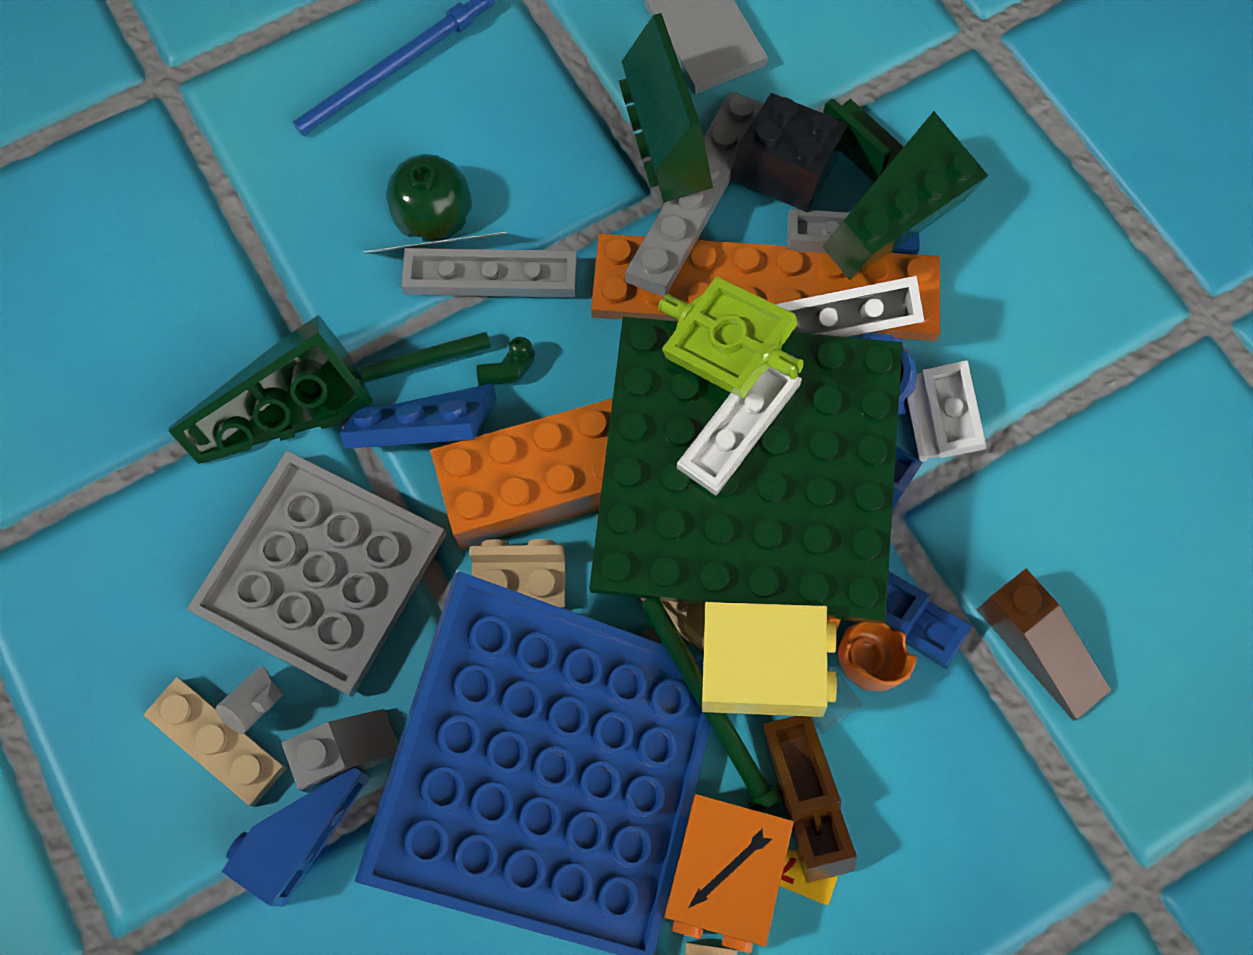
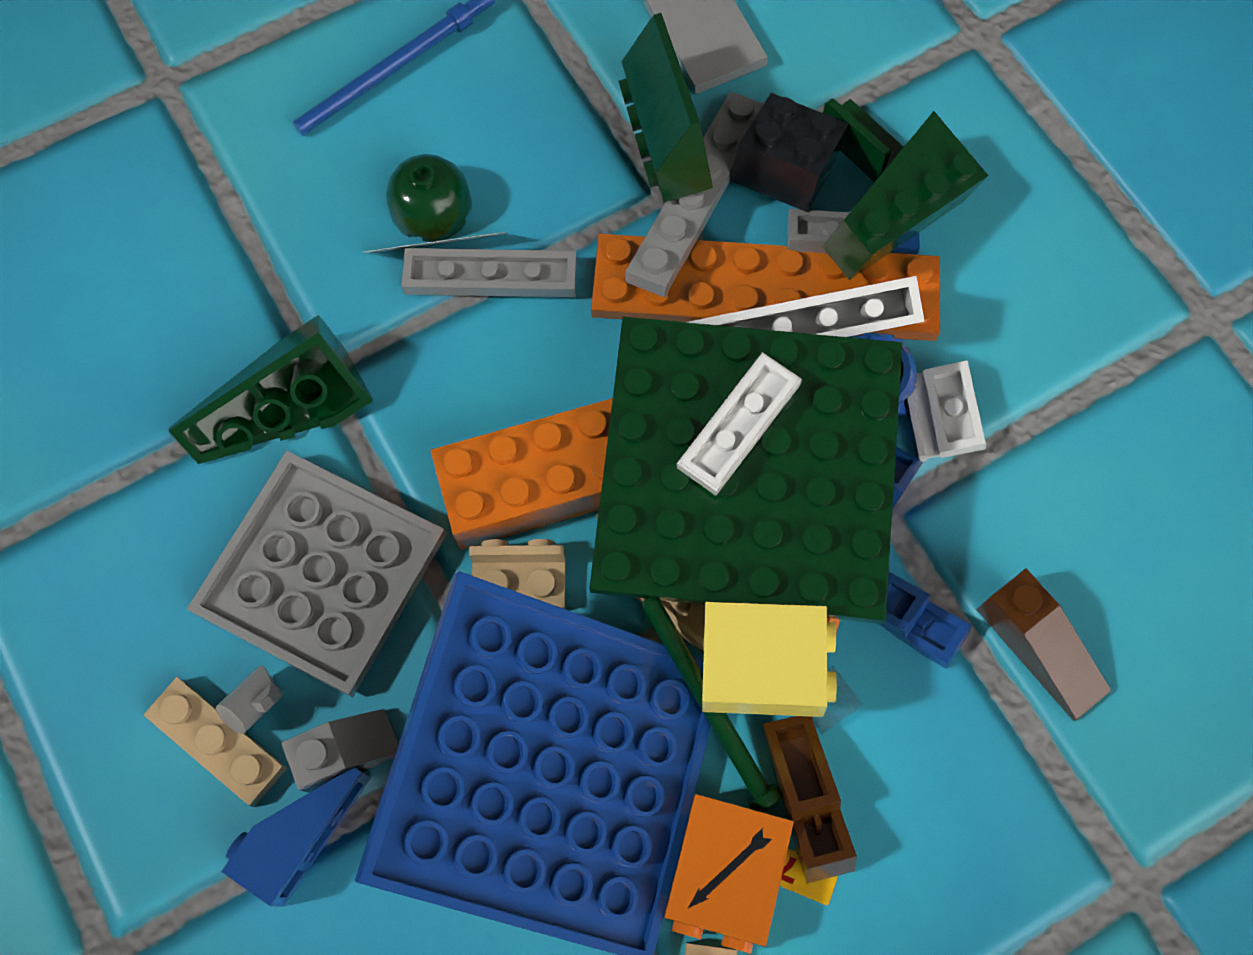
blue wing [340,383,497,449] -> none
dark green bar [359,331,491,383] -> none
dark green arm [476,337,535,386] -> none
lime plate [658,276,804,399] -> none
orange hair [838,622,917,692] -> none

